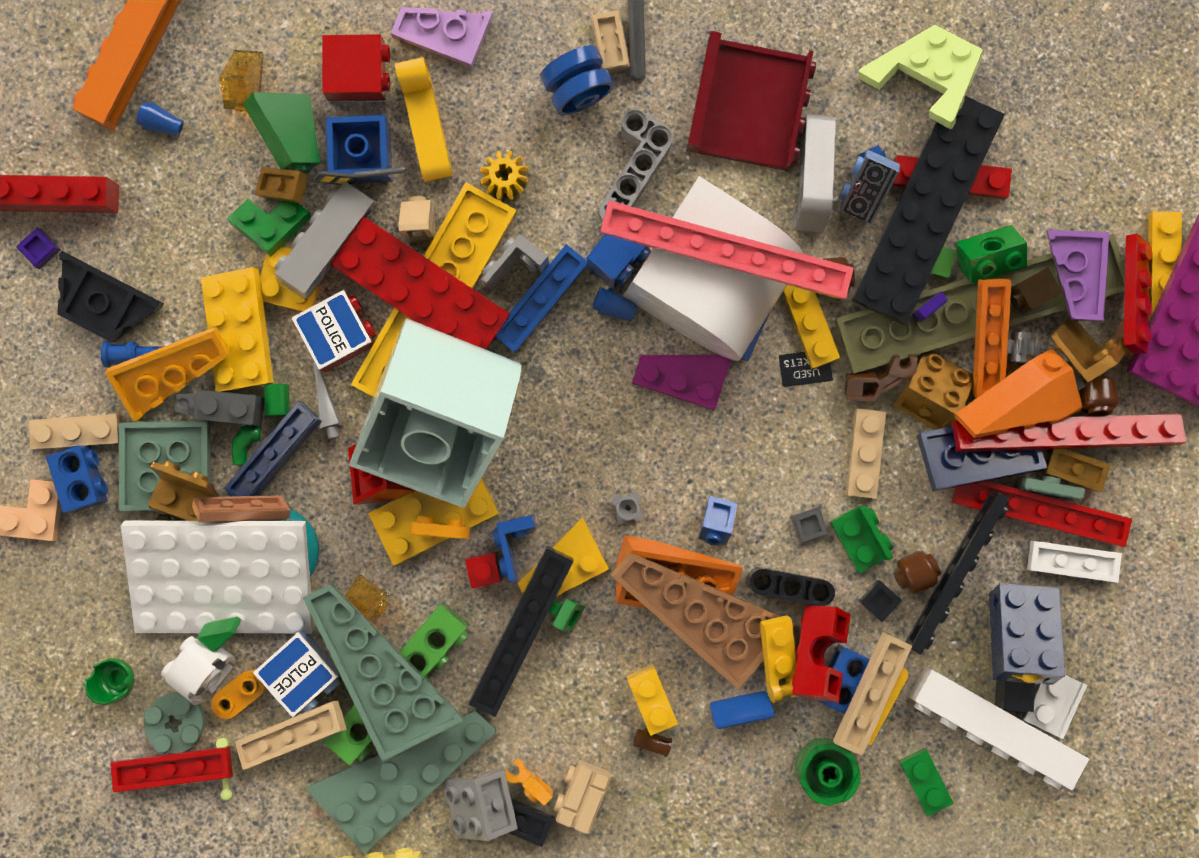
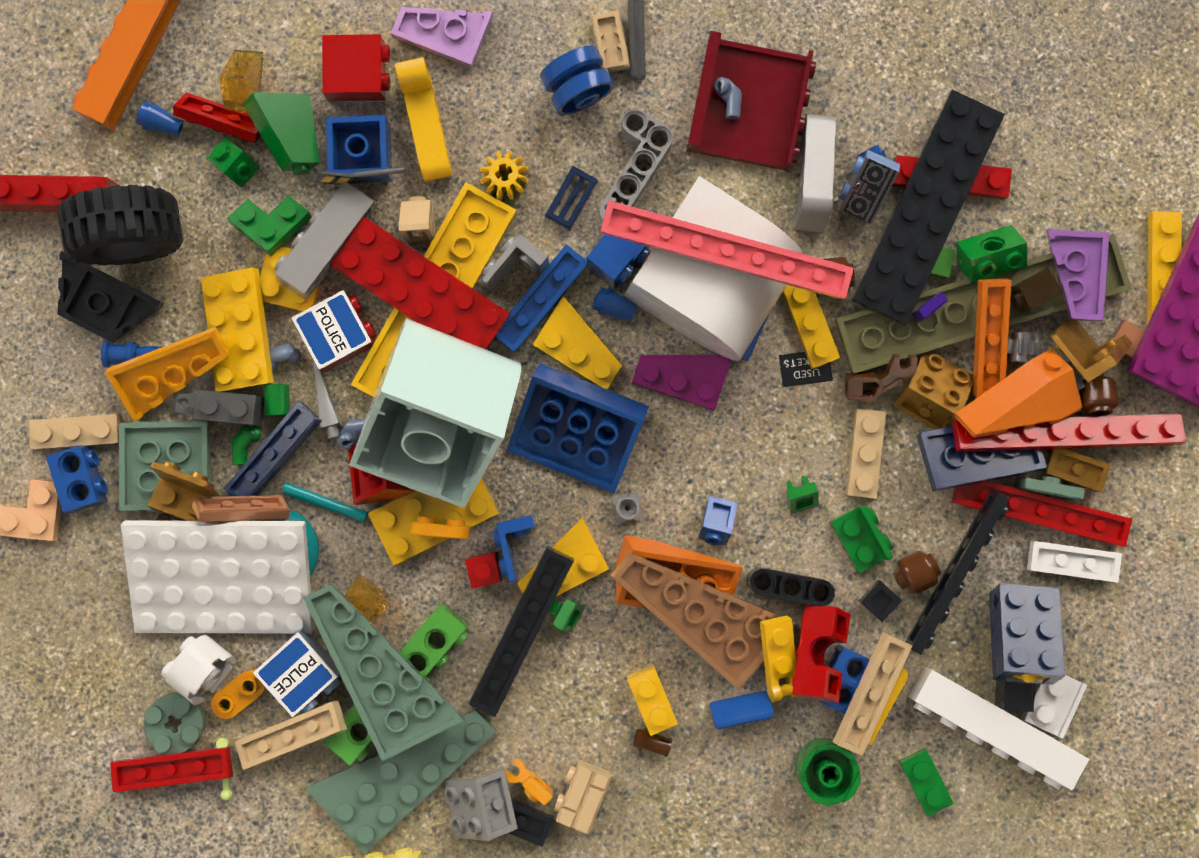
dark purple tile [16,227,61,269] -> none
green hair [84,658,135,705] -> none
green slope [197,617,241,652] -> none
pearl gold plate [254,167,309,203] -> none
dark grey tile [790,507,829,544] -> none
yellowish green wing [858,25,983,129] -> none
red plate [1124,233,1153,355] -> none
none -> black tyre [58,185,183,266]
none -> red plate [173,92,261,143]
none -> green bracket [206,137,260,188]
none -> sand blue arm [270,343,300,372]
none -> teal bar [282,482,368,523]
none -> sand blue arm [338,418,366,450]
none -> blue slope [506,363,649,494]
none -> yellow wing [533,296,622,390]
none -> dark blue tile [545,166,598,231]
none -> sand blue arm [713,77,742,120]
none -> green tile [786,476,819,514]

